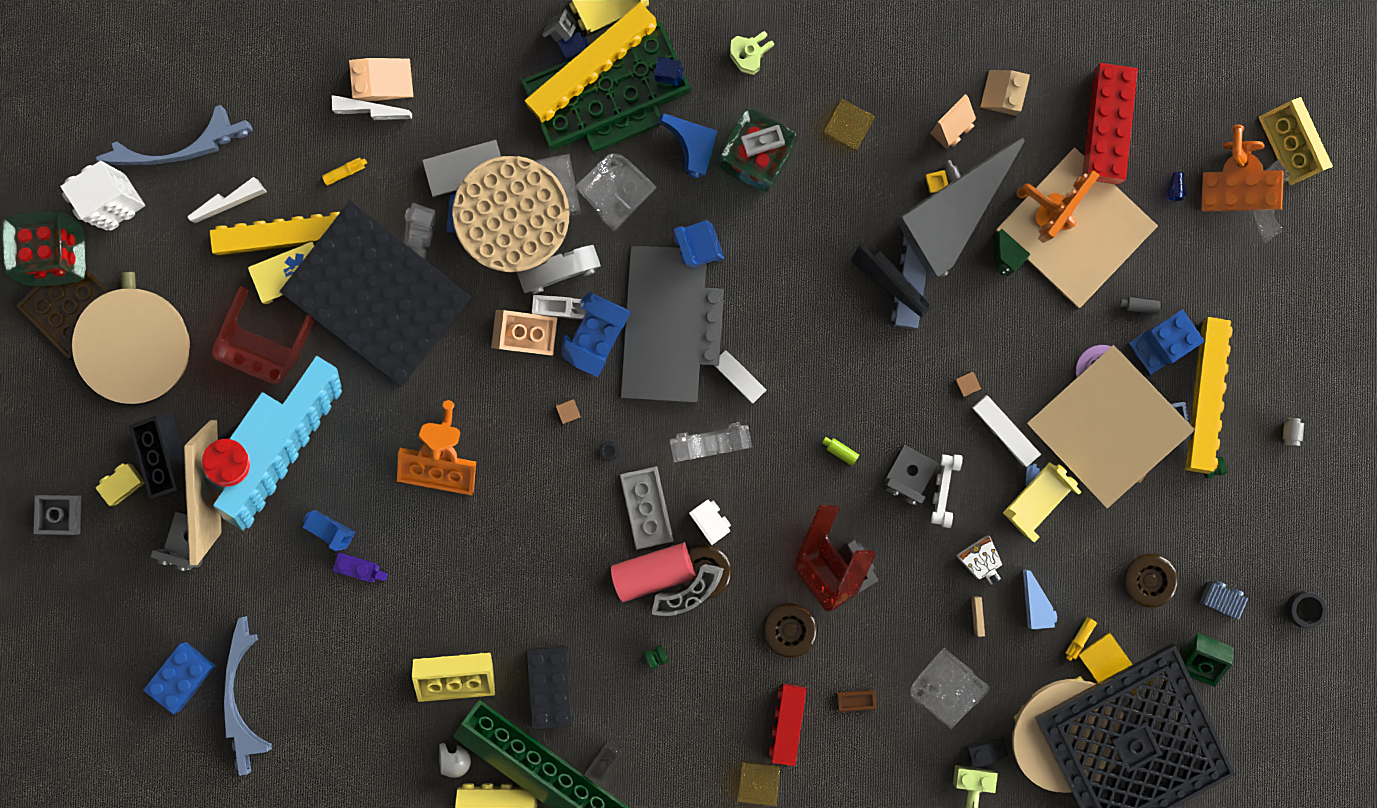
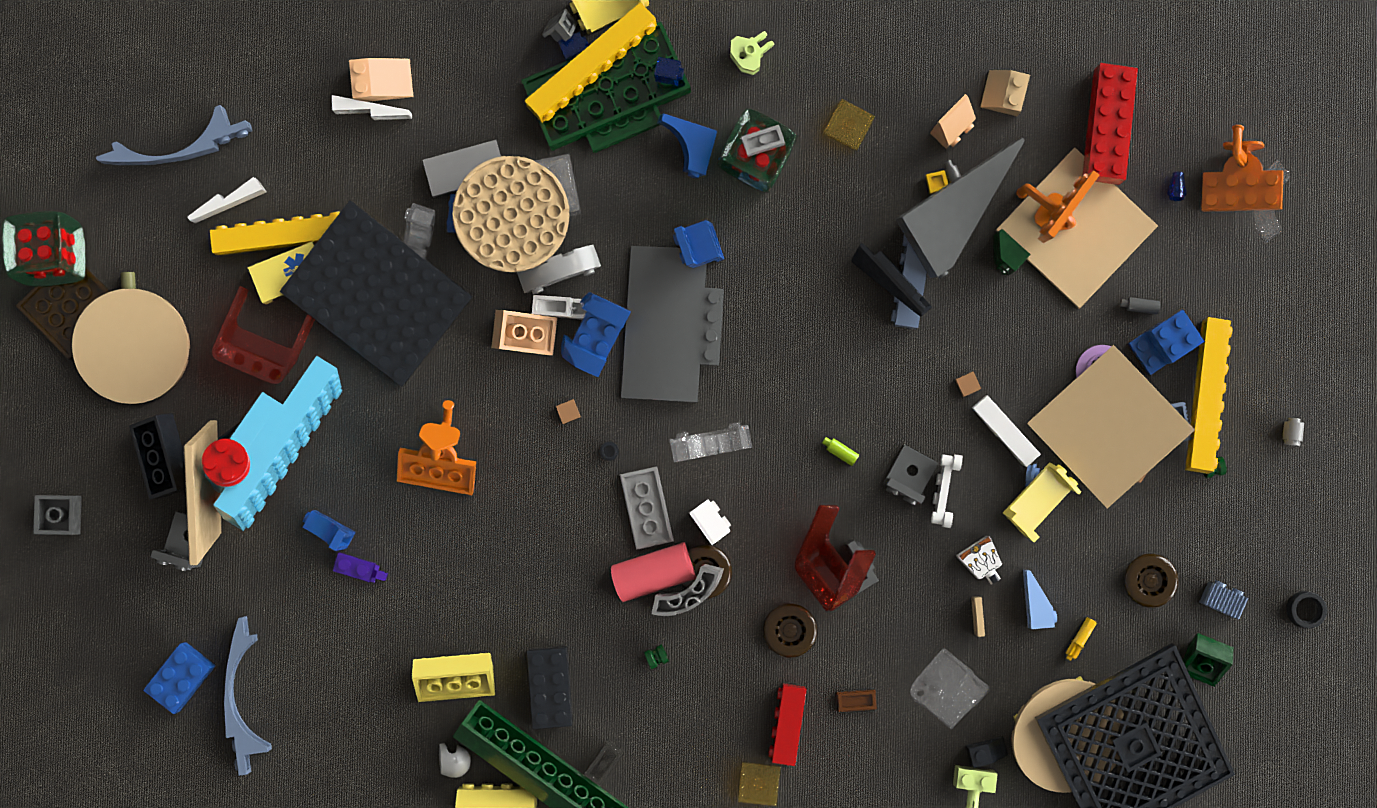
white brick [60,161,145,230] -> none
light yellow brick [96,463,145,506] -> none
yellow piece [322,157,367,186] -> none
clear slope [575,154,657,232] -> none
white slope [714,350,766,404] -> none
yellow tile [1078,633,1132,683] -> none
light yellow slope [1259,97,1333,185] -> none

